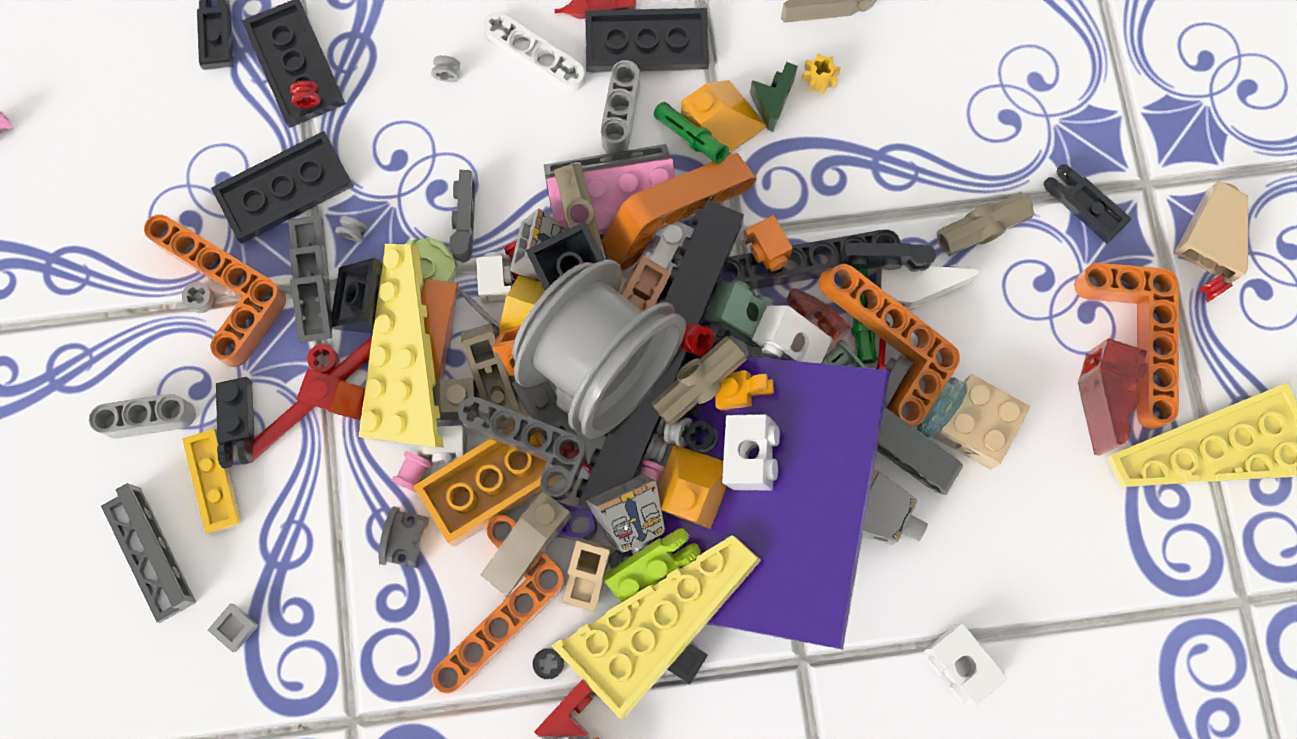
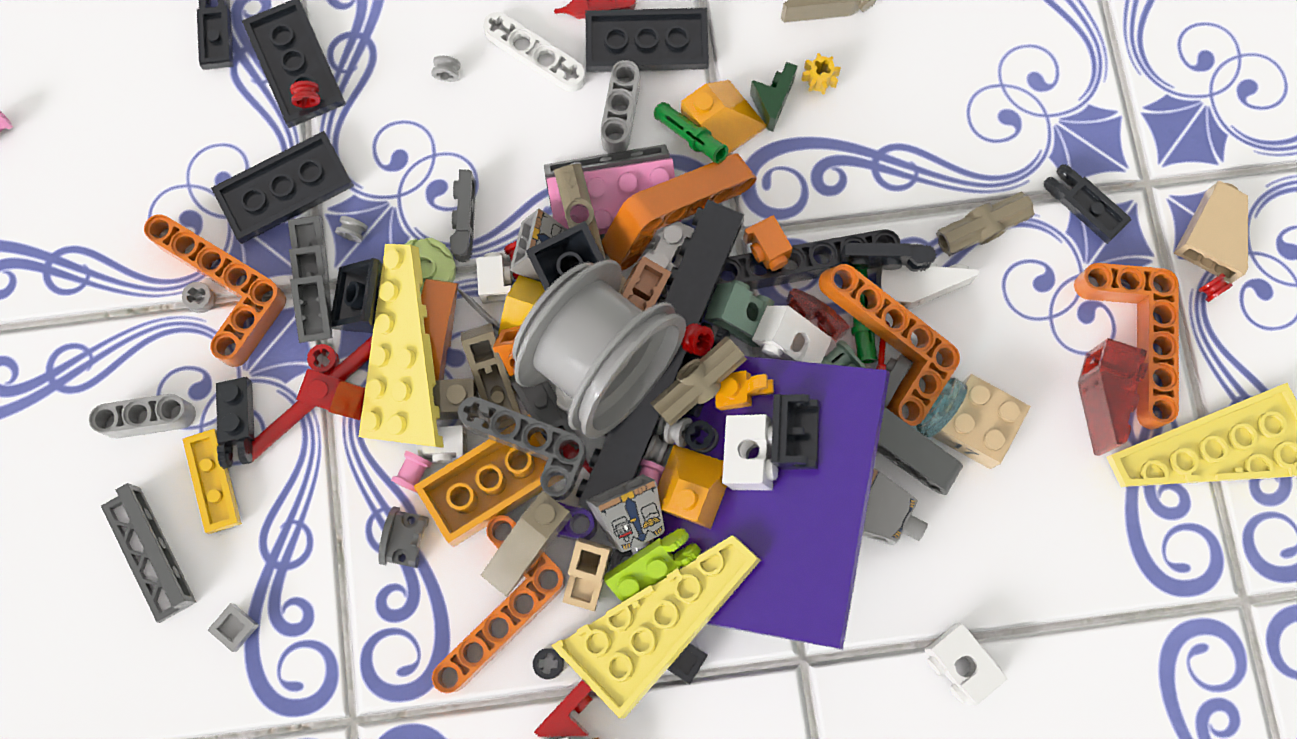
none -> black hinge [771,394,820,470]

